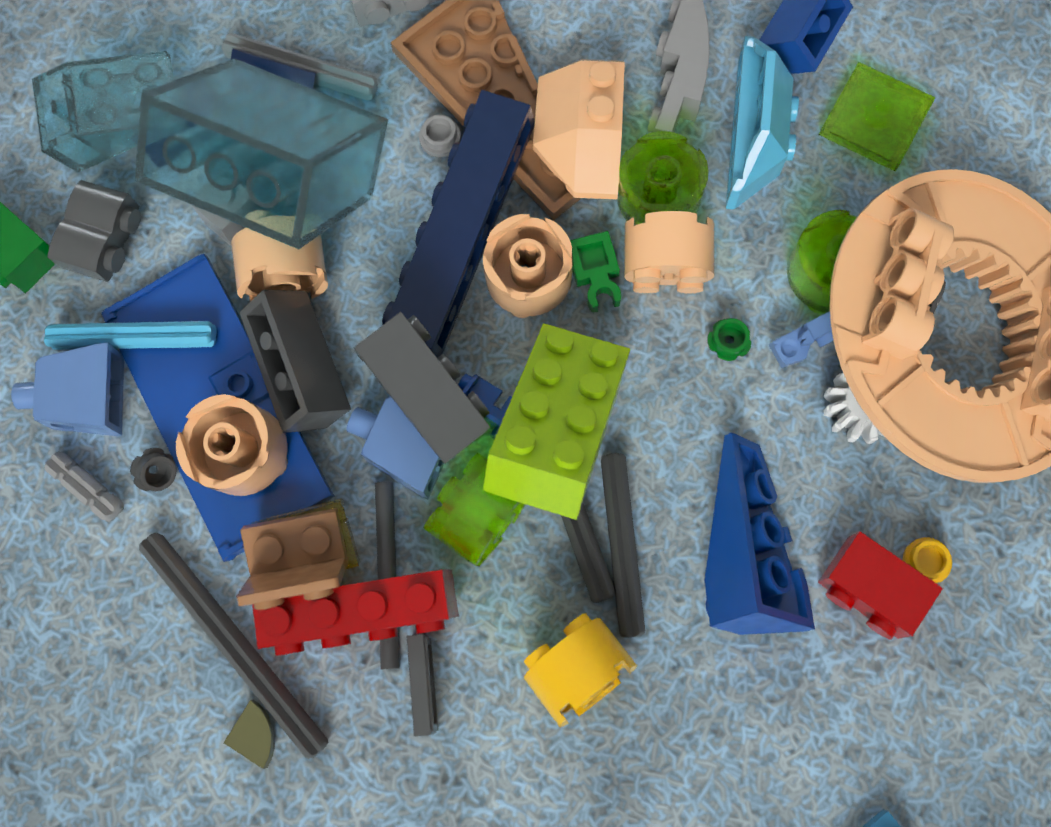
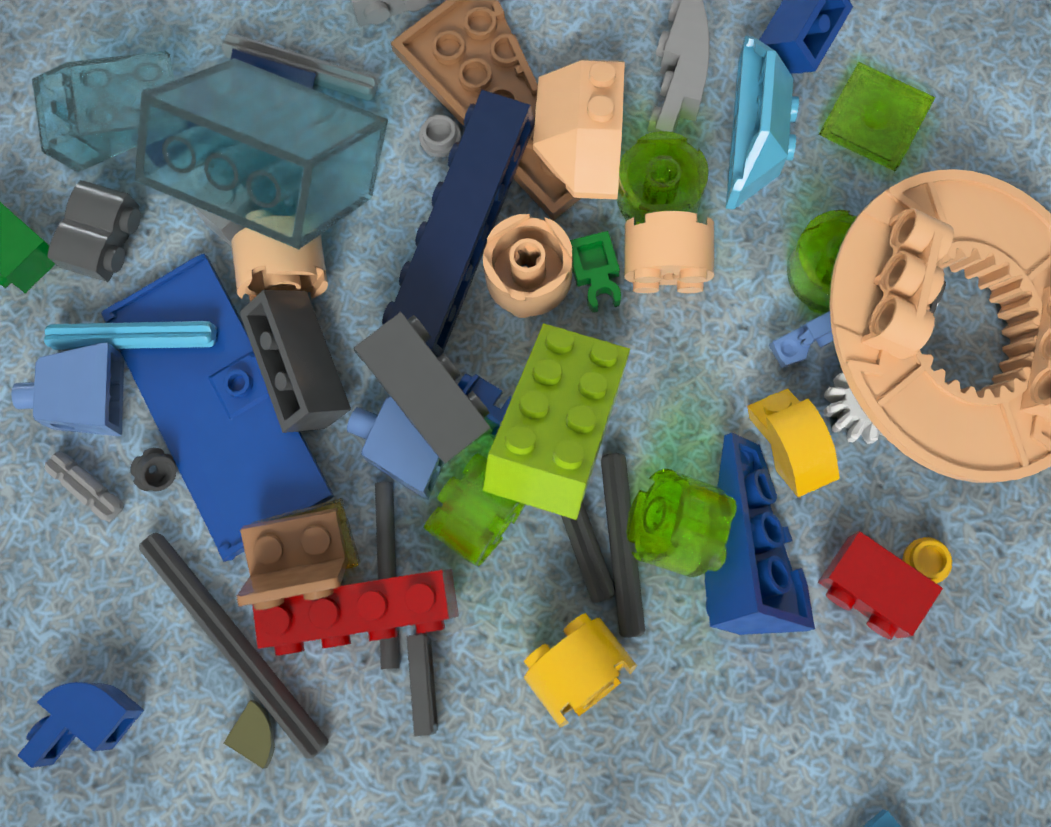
light nougat brick [176,394,288,496] -> none
green plate [707,318,752,361] -> none
none -> blue brick [17,682,144,768]
none -> clear neon green brick [626,469,737,577]
none -> yellow brick [747,388,840,497]

